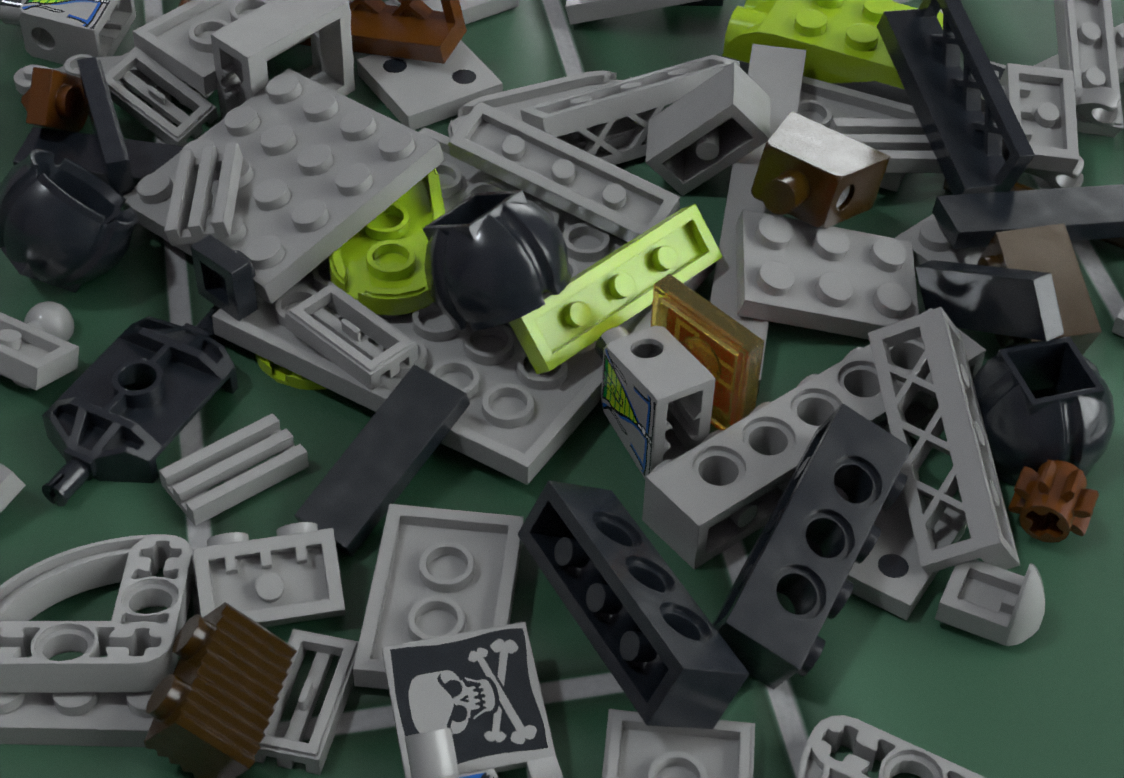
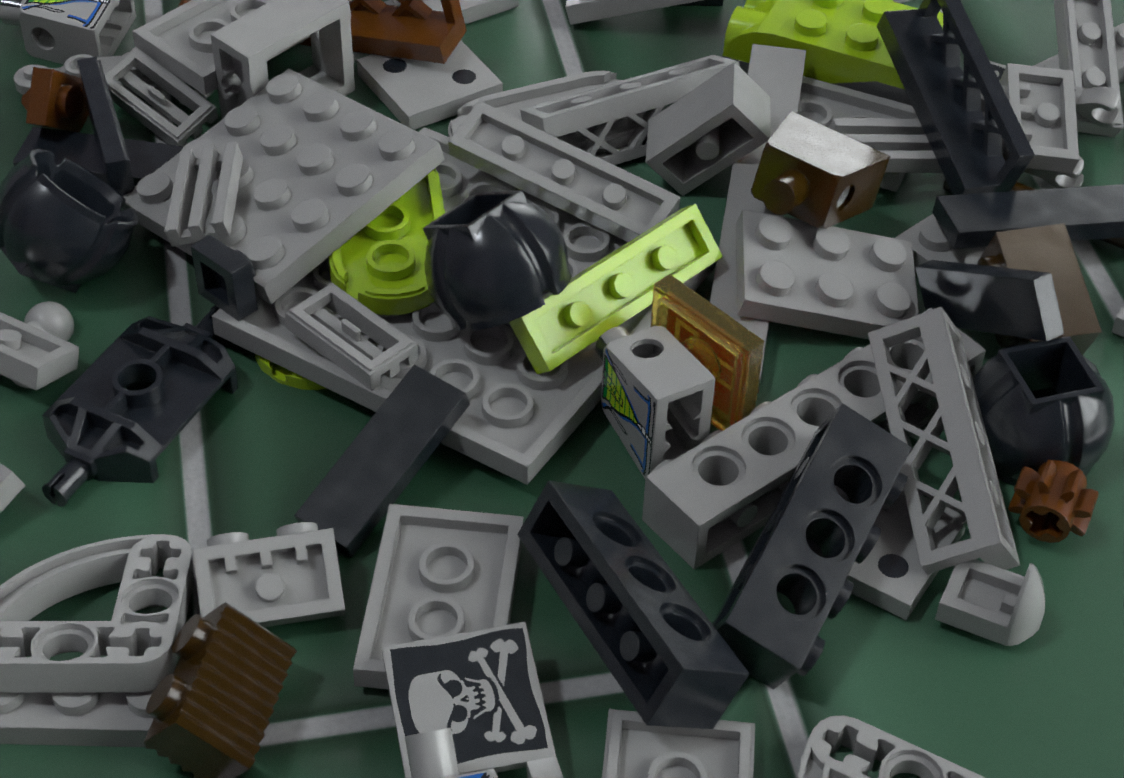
light grey tile [159,413,309,526] -> none
light grey tile [254,629,359,775] -> none

